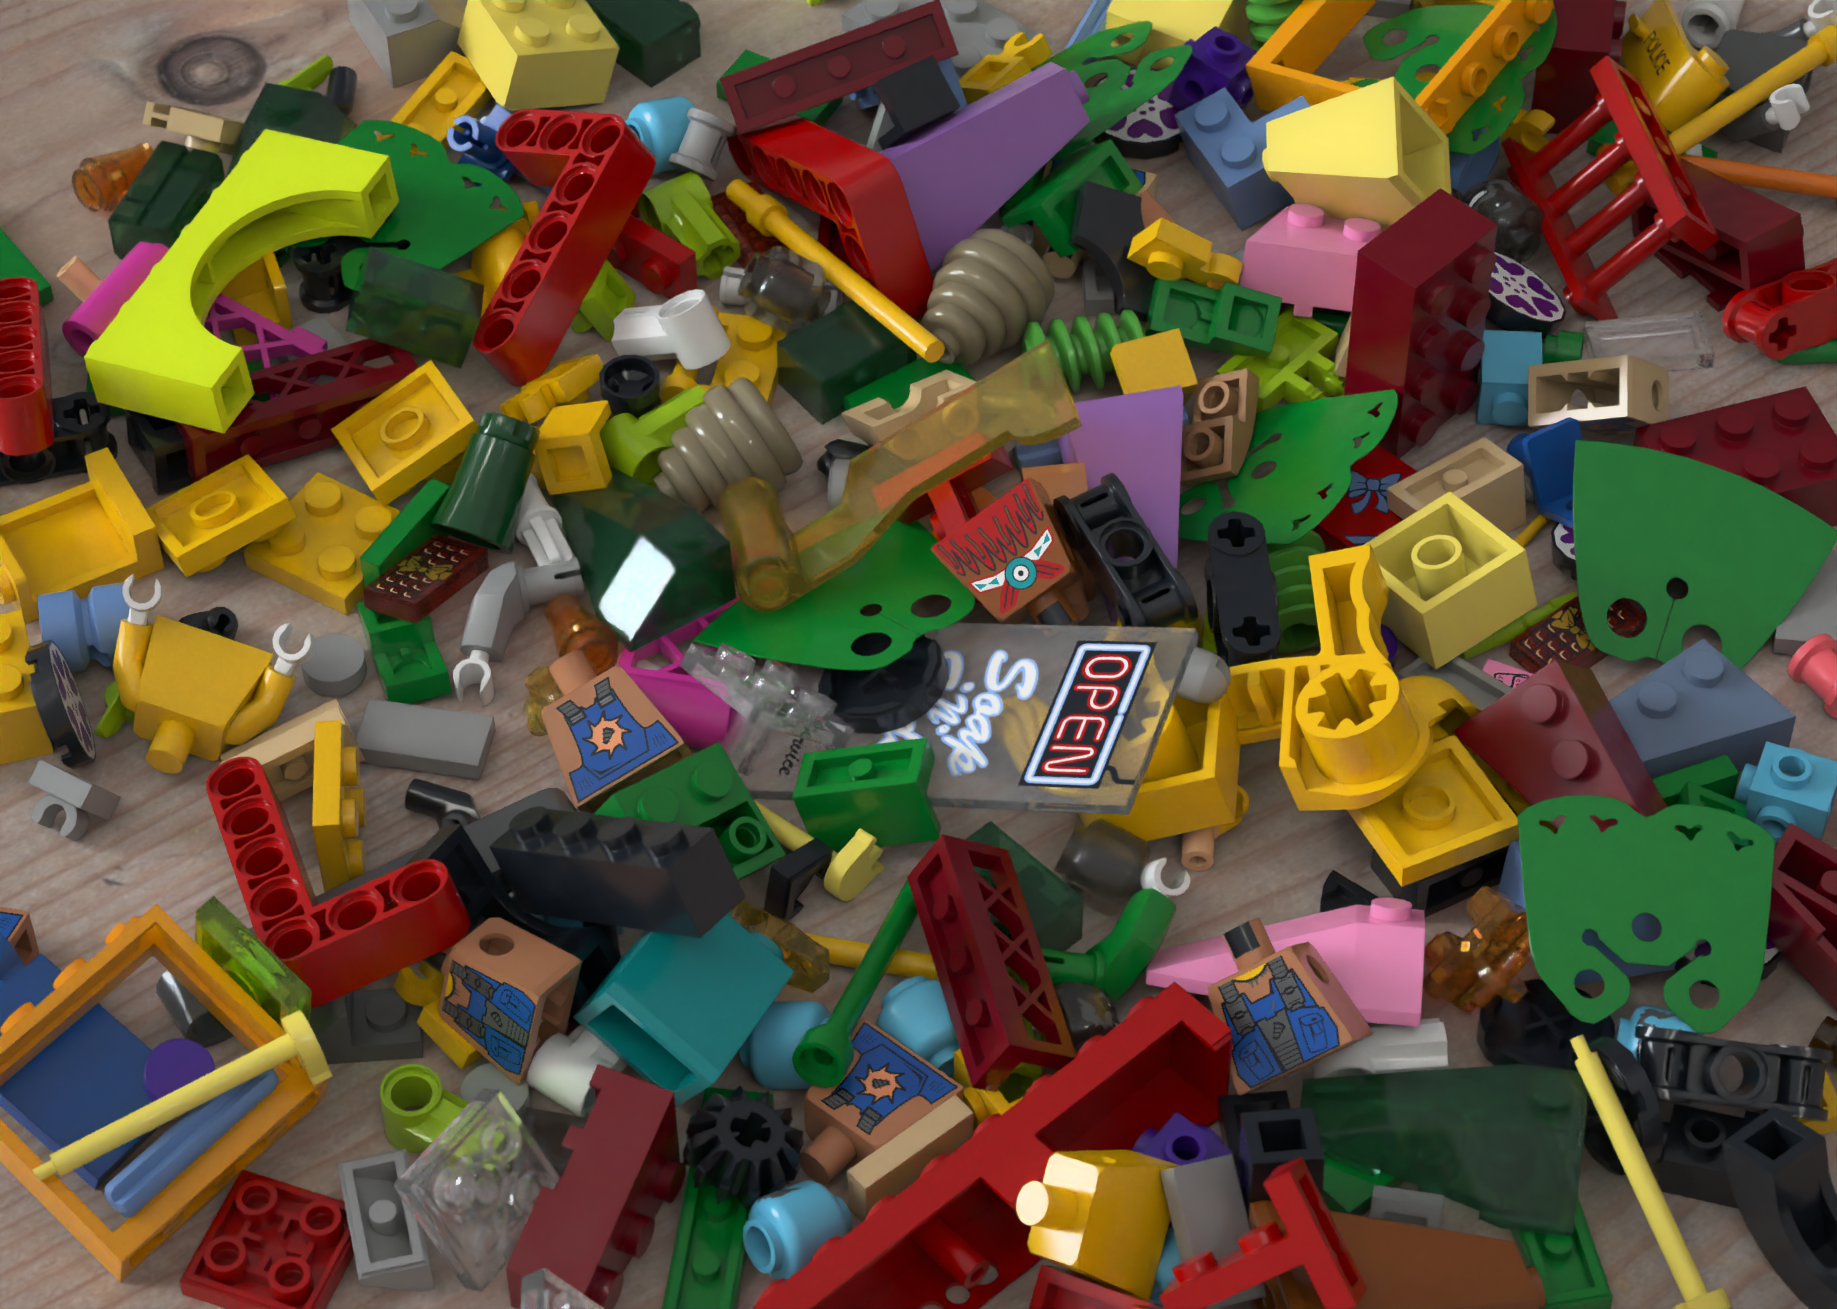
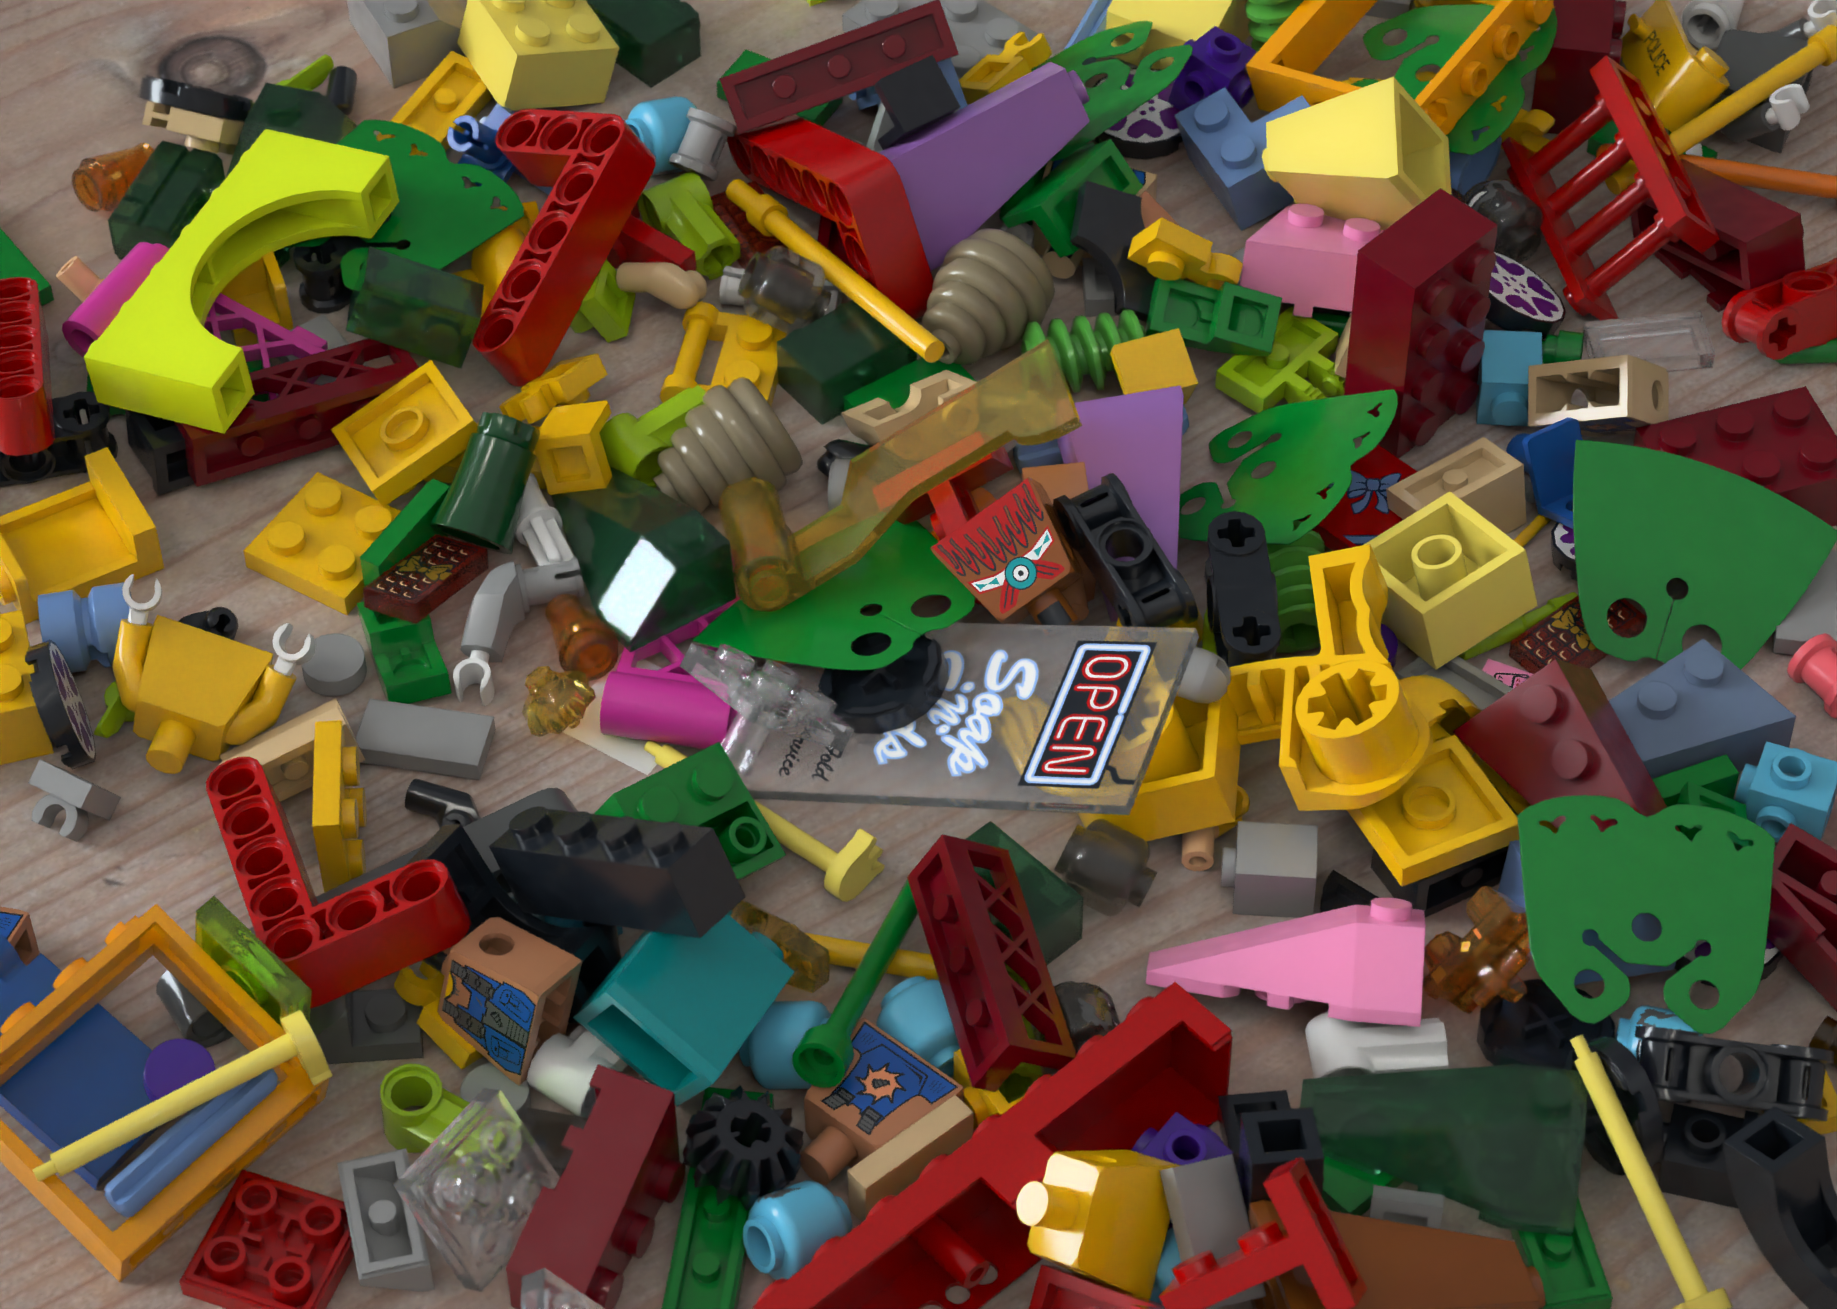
yellow plate [145,454,297,578] -> none
torso [541,650,693,814] -> none
black wheel [599,355,662,422] -> none
white piece [611,289,731,370] -> none
black tile [763,837,833,927] -> none
green panel [792,737,941,852] -> none
green arm [1040,857,1190,1007] -> none
medium nougat slope [1180,368,1259,486] -> none
torso [1208,918,1373,1096] -> none
none -> black tile [138,75,255,123]
none -> tan arm [616,262,707,309]
none -> light grey brick [1221,821,1318,918]

